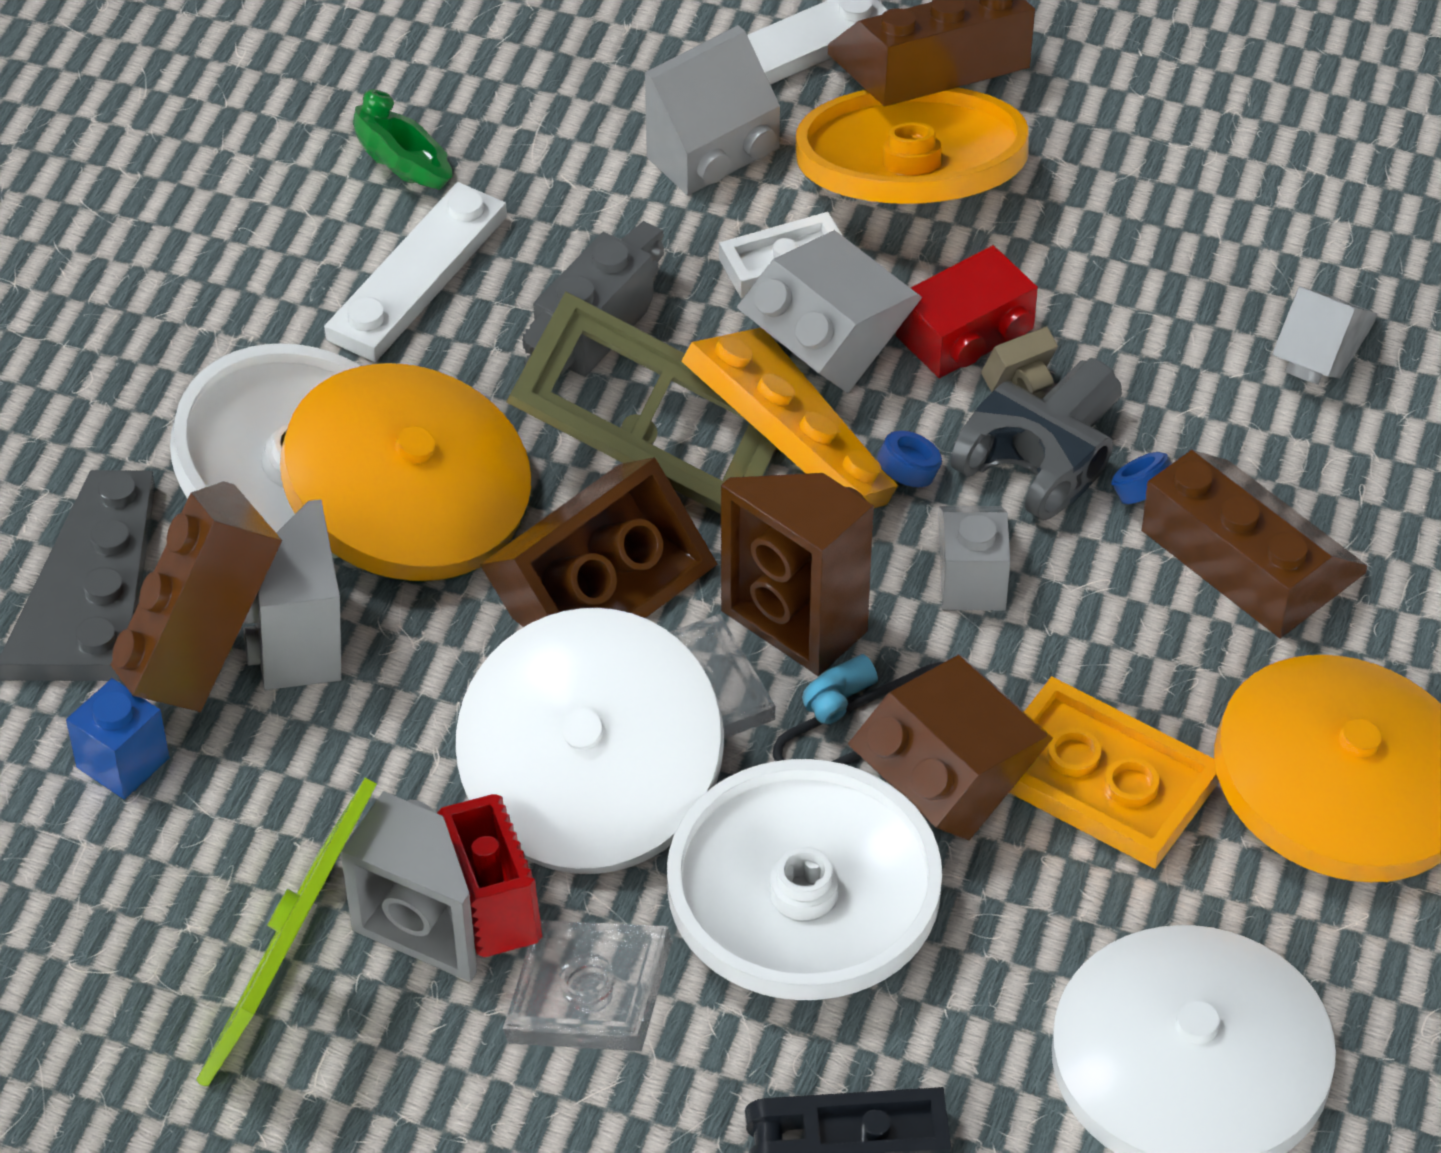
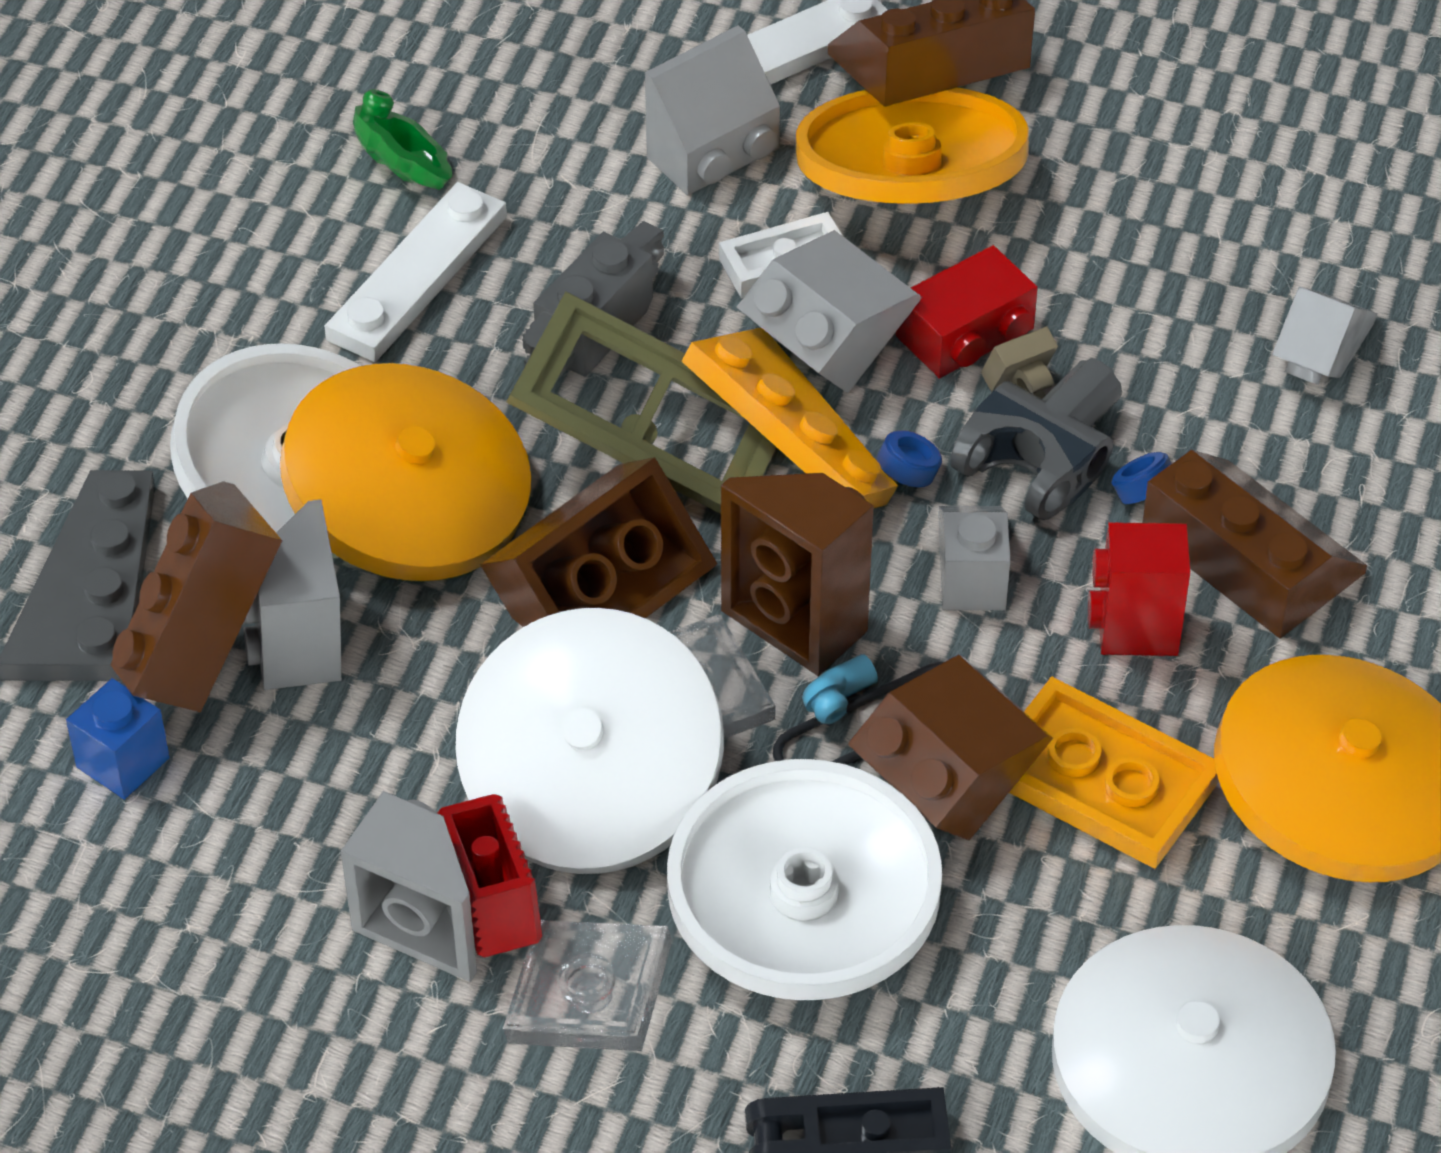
lime door [196,777,377,1086] -> none
none -> red brick [1088,522,1190,656]

